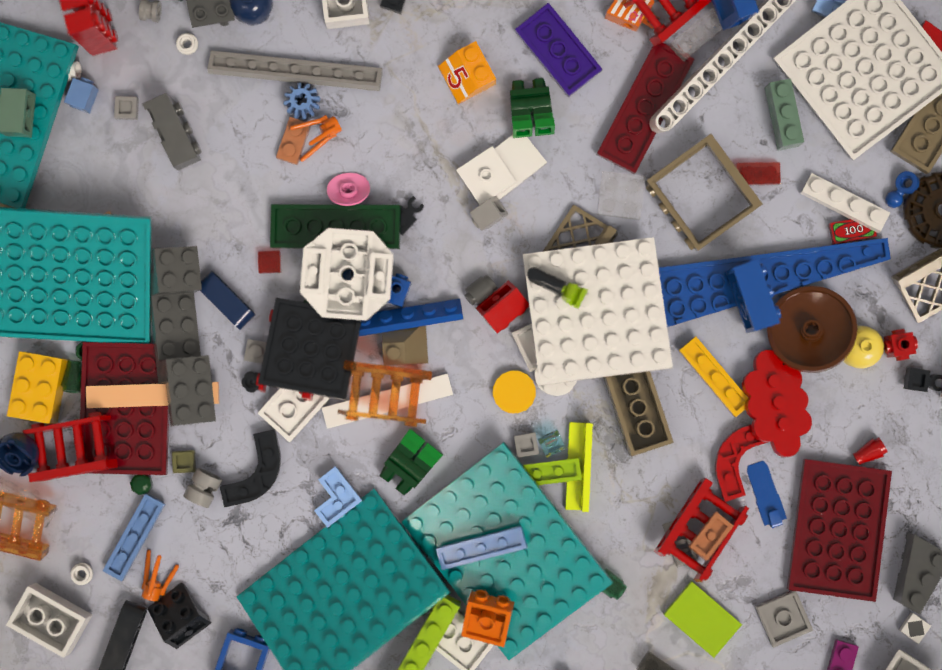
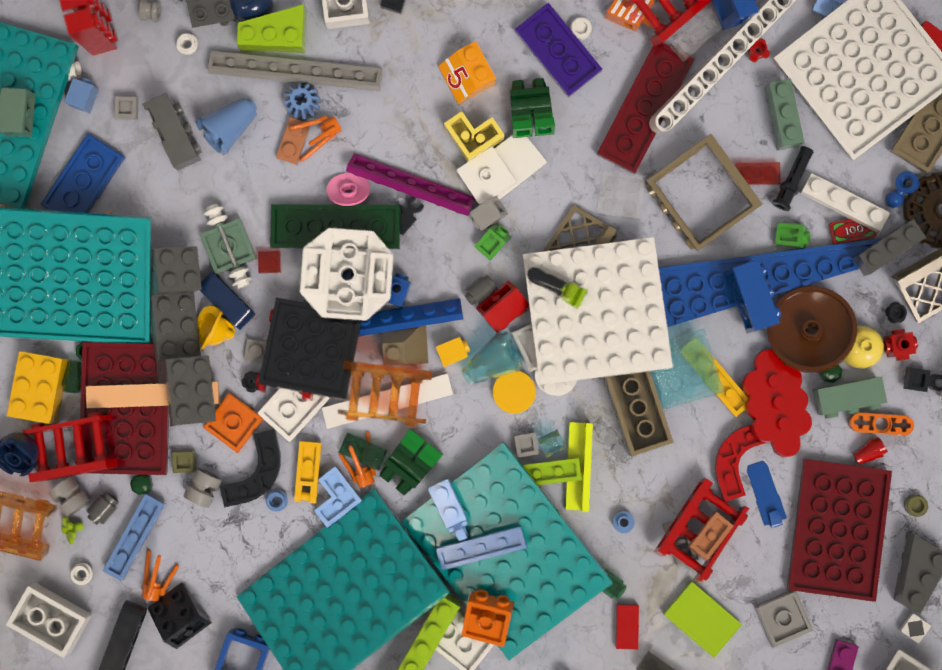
none -> blue tile [40,133,126,213]
none -> light grey wheel [49,476,91,518]
none -> lime plant [61,516,84,545]
none -> dark grey brick [86,492,119,525]
none -> medium blue cone [196,98,257,156]
none -> yellow helmet [197,305,235,351]
none -> sand green plate [199,204,257,289]
none -> orange tile [203,392,264,453]
none -> lime wedge [237,4,307,53]
none -> medium blue plate [266,489,288,511]
none -> yellow plate [294,441,322,504]
none -> orange plant [339,432,377,488]
none -> clear green plate [339,432,388,470]
none -> magenta plate [346,153,475,216]
none -> light blue hinge [428,478,469,541]
none -> yellow brick [436,337,471,367]
none -> light yellow brick [444,111,505,162]
none -> clear light blue cone [462,331,524,384]
none -> bright green bracket [474,224,511,261]
none -> white tile [570,17,592,40]
none -> medium blue plate [613,511,635,533]
none -> red tile [616,604,639,650]
none -> clear light blue plate [650,329,724,410]
none -> red plate [747,38,770,62]
none -> black pin [772,146,814,211]
none -> bright green bracket [775,223,811,249]
none -> sand green brick [812,377,887,419]
none -> dark green tile [819,365,842,383]
none -> orange beam [848,413,914,435]
none -> dark grey brick [852,219,926,276]
none -> black plate [885,302,907,324]
none -> olive tile [904,495,928,517]

